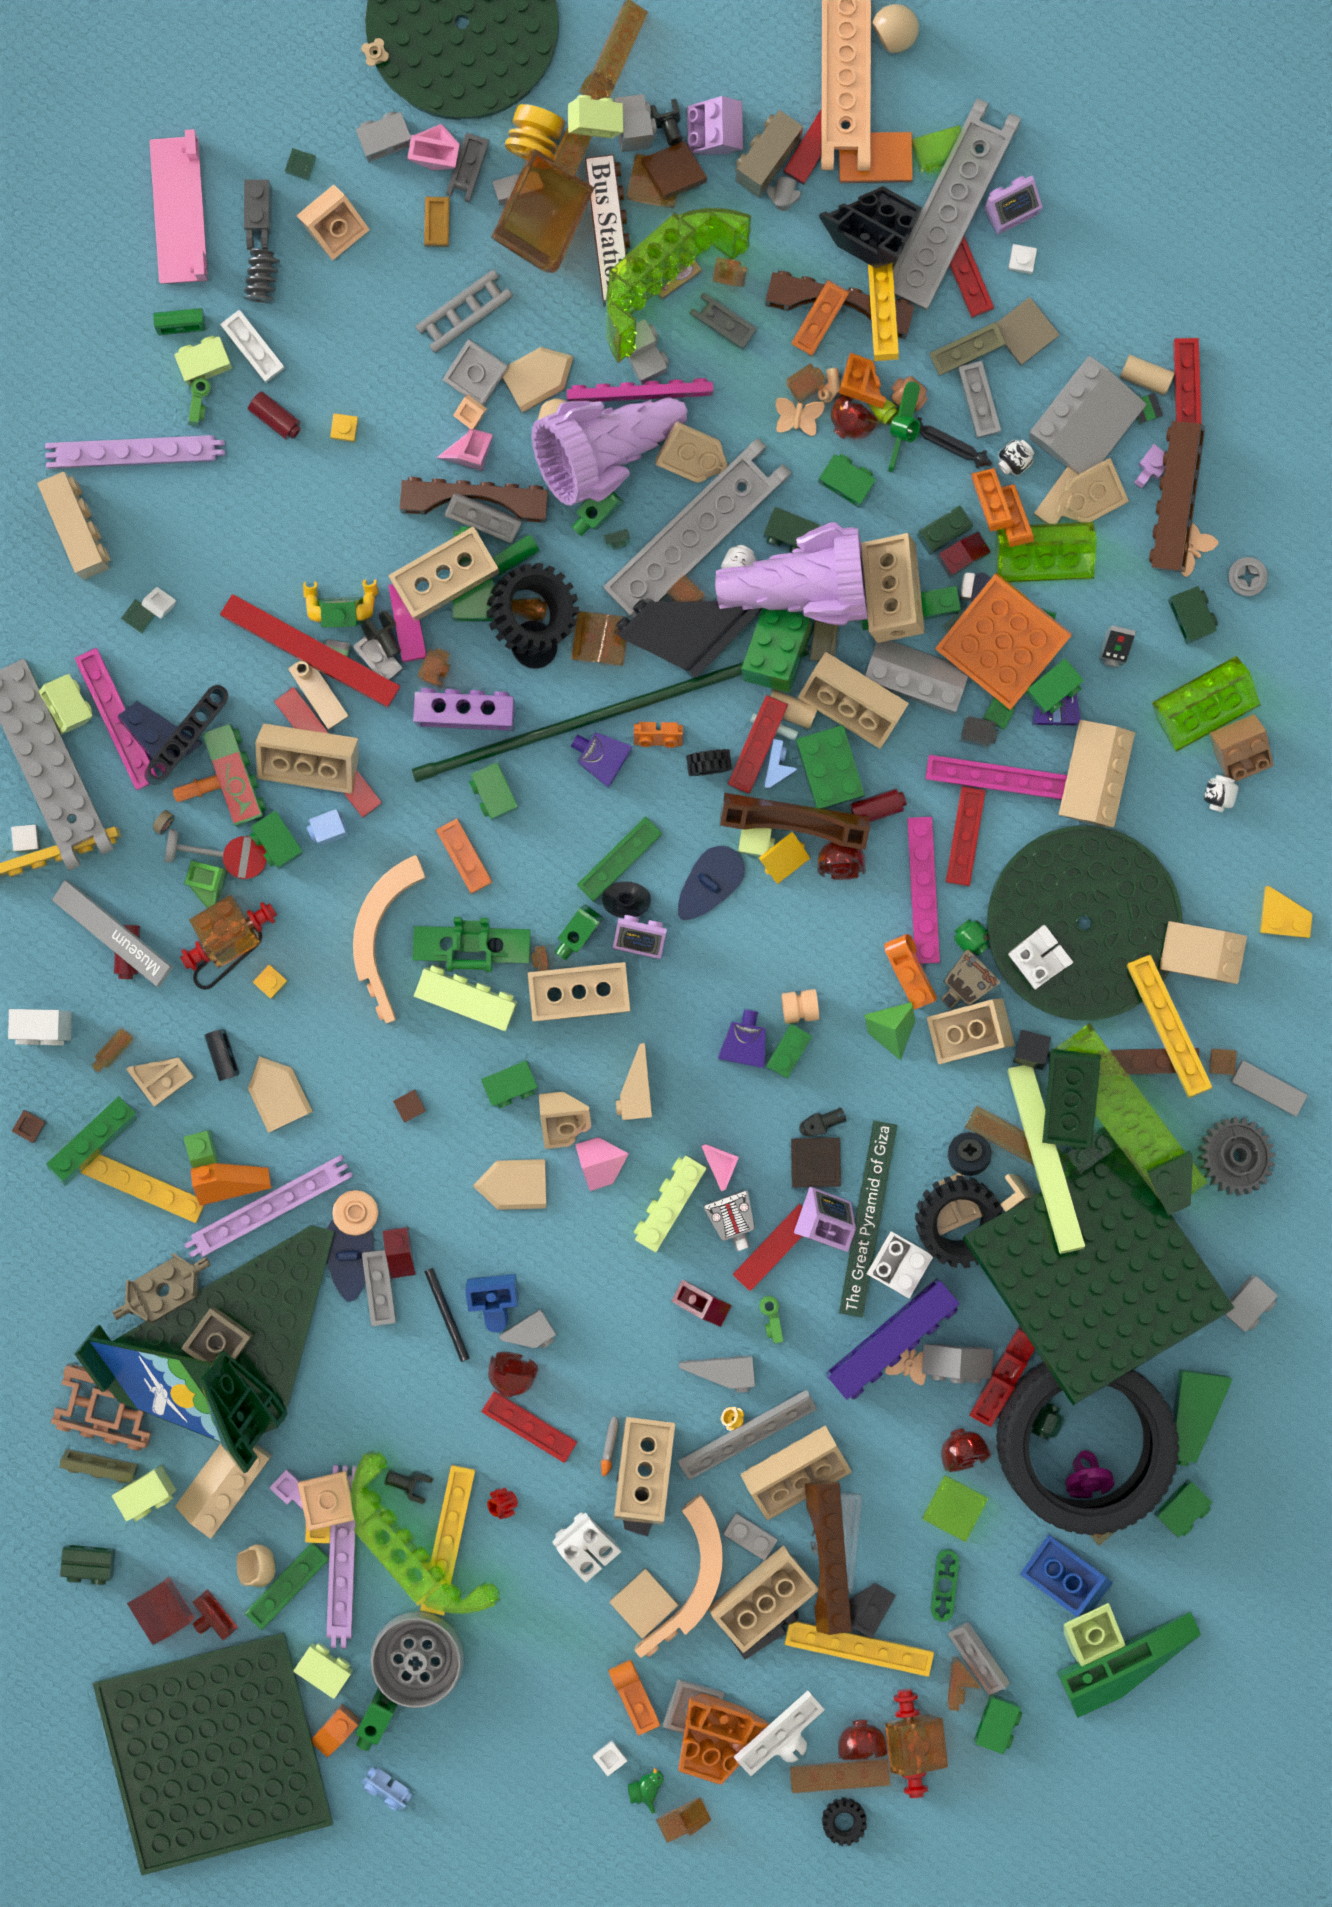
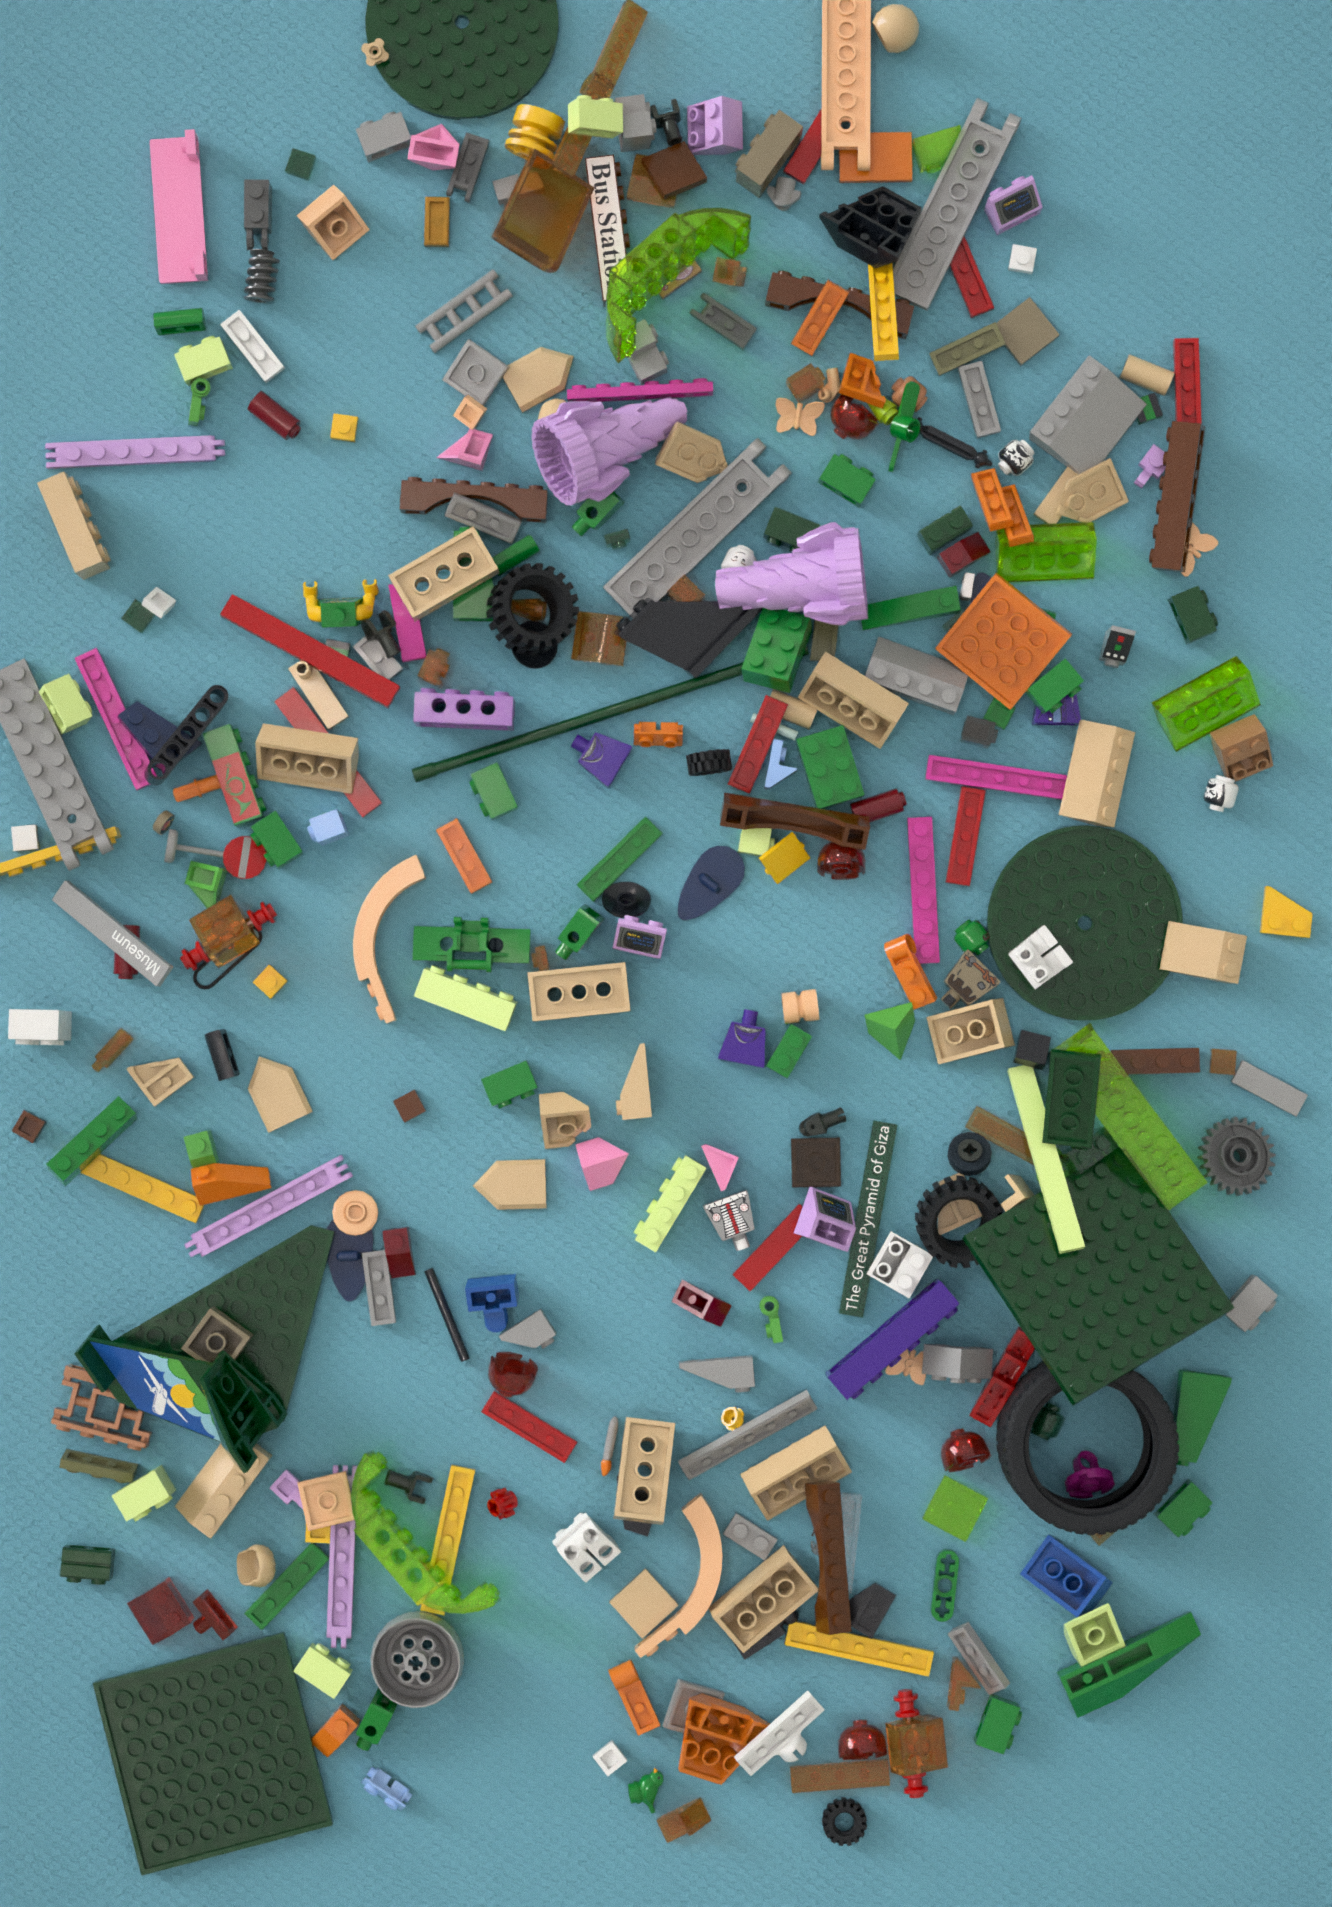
dark tan plate [112,1253,211,1324] -> none
tan brick [861,533,925,643] -> none
yellow plate [1127,955,1212,1098] -> none
dark green wing [1147,1150,1193,1216] -> none
light grey gear [1228,557,1268,596] -> none

